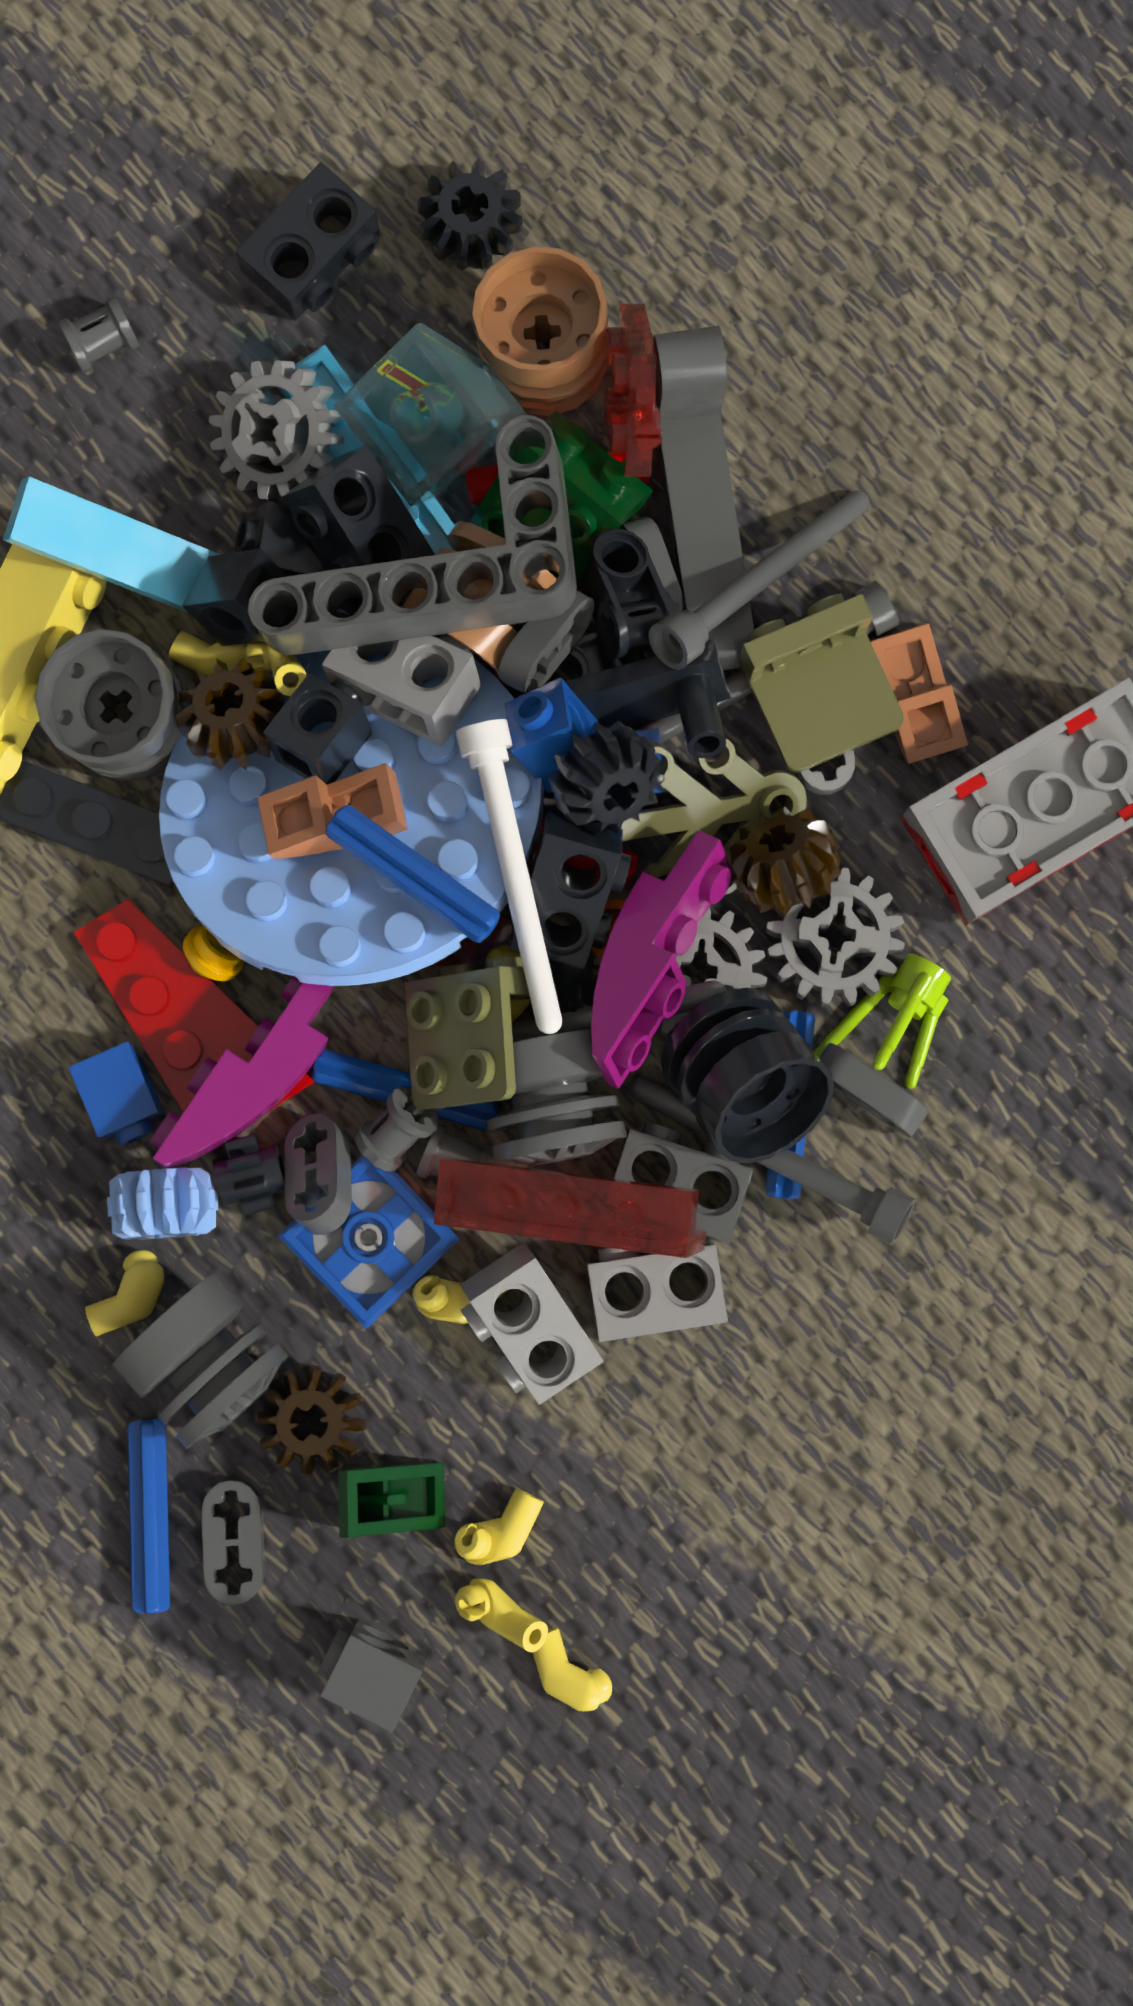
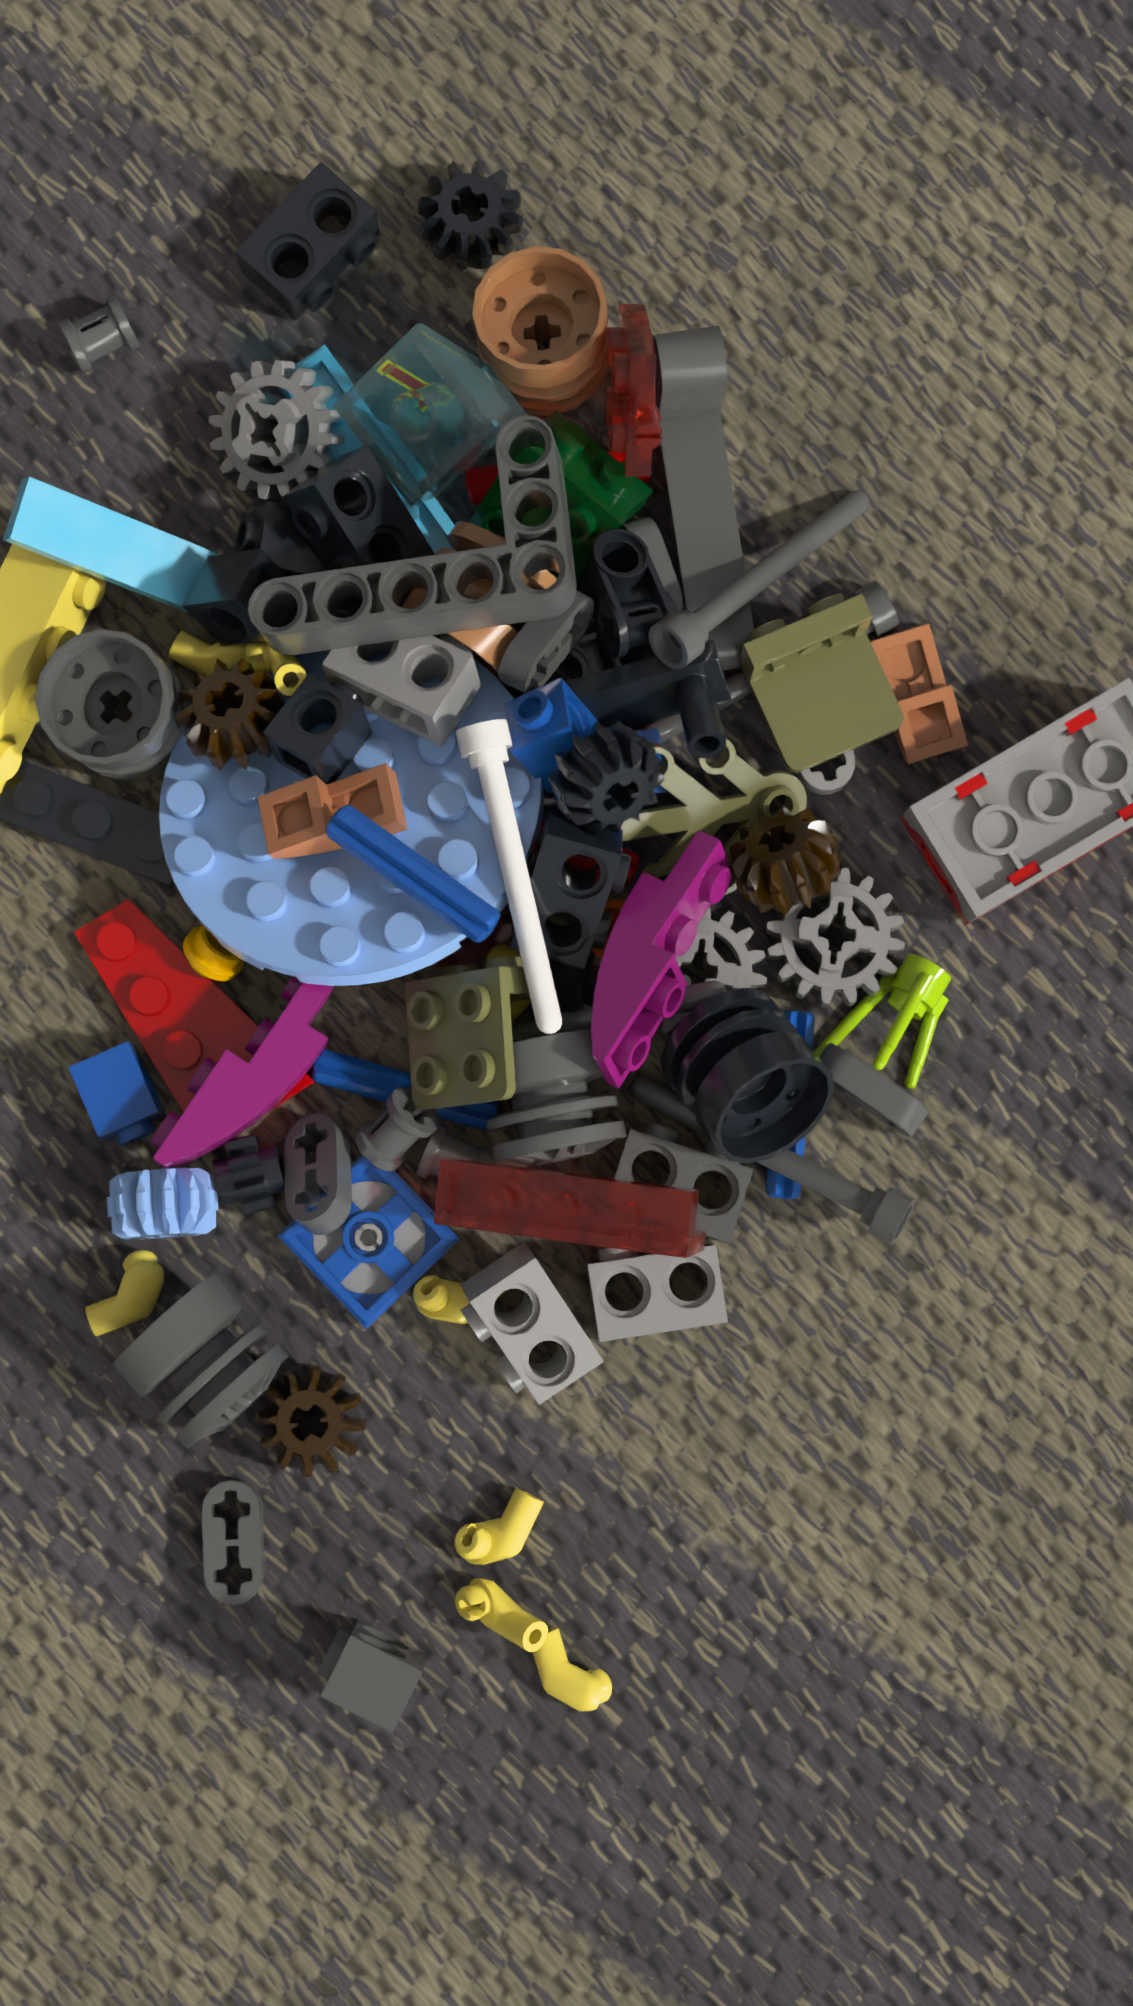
blue axle [127,1419,171,1614] -> none
dark green slope [338,1462,445,1538] -> none

